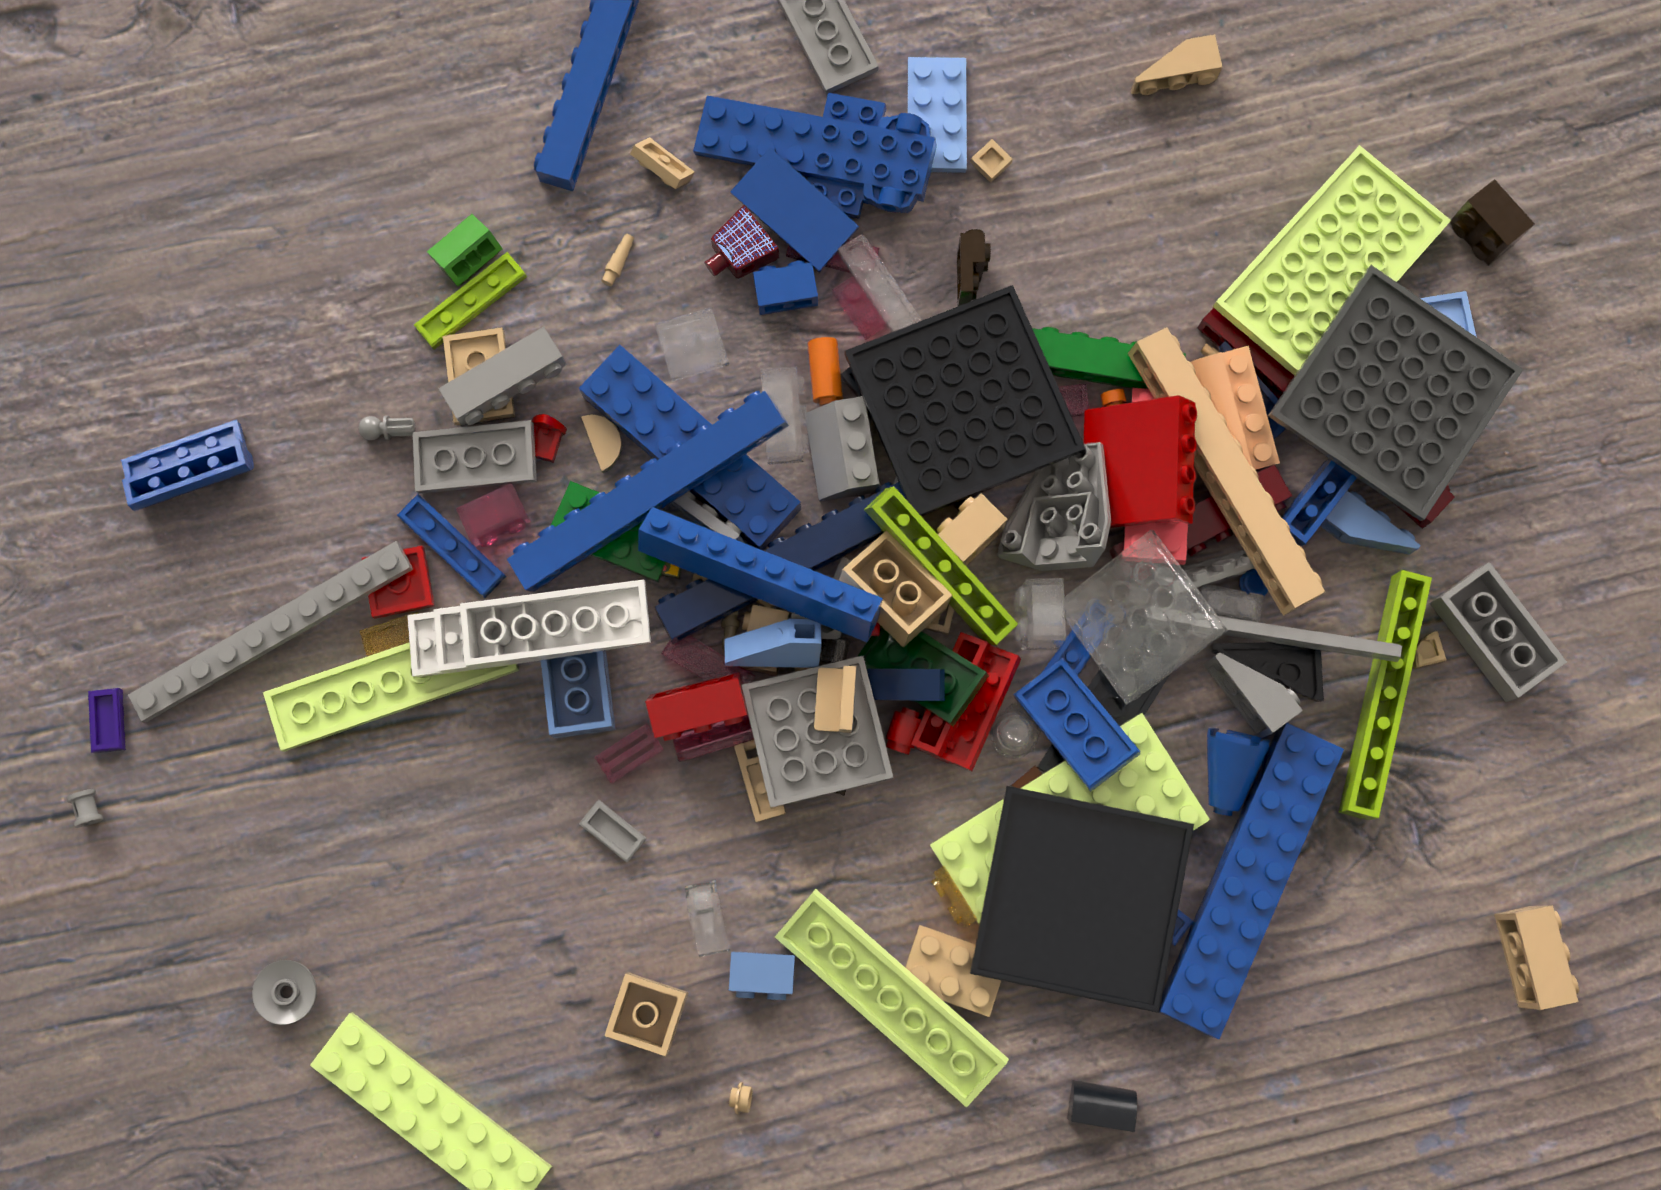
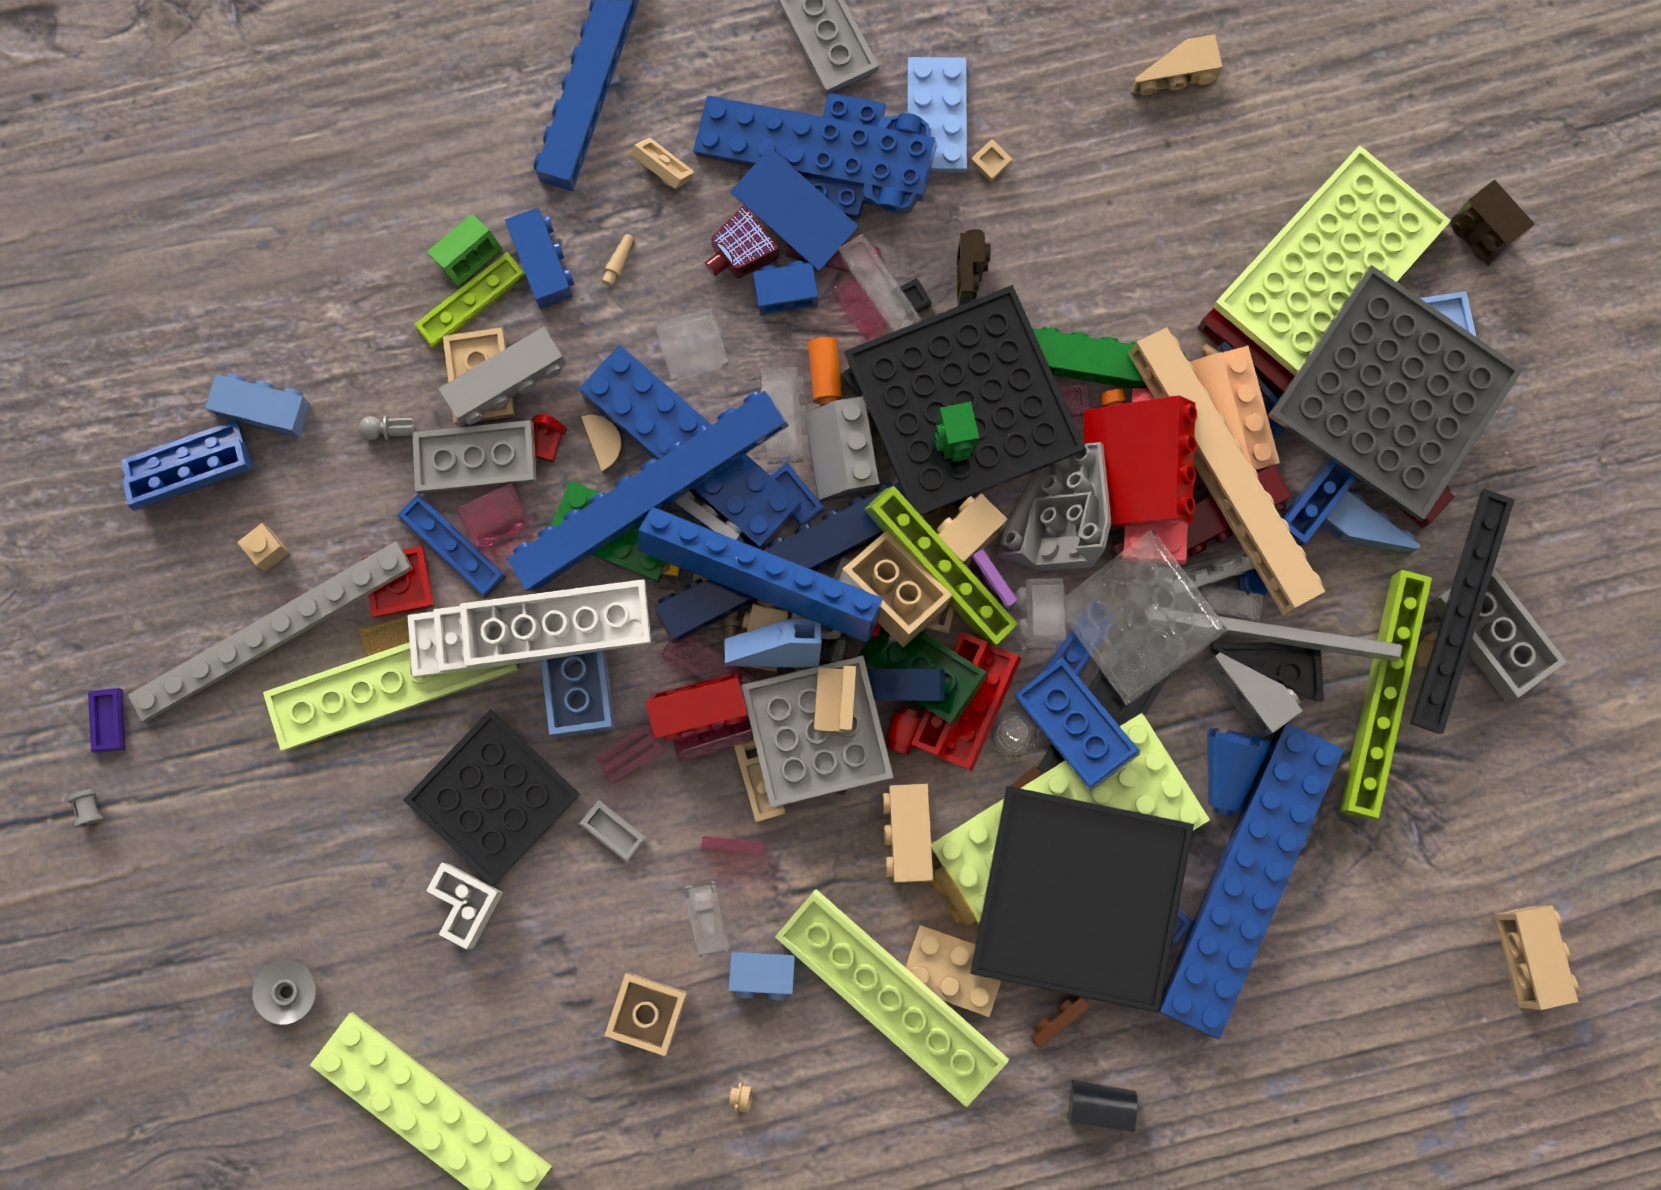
none -> medium blue brick [205,373,310,438]
none -> tan brick [237,523,290,572]
none -> black plate [403,709,581,886]
none -> white brick [426,863,504,949]
none -> blue brick [505,207,575,309]
none -> clear pink tile [701,836,766,856]
none -> blue tile [771,463,825,527]
none -> tan brick [882,784,933,884]
none -> black tile [891,278,932,319]
none -> green brick [934,402,979,461]
none -> medium lavender tile [969,549,1018,613]
none -> reddish brown plate [1030,996,1090,1048]
none -> black plate [1410,489,1515,734]

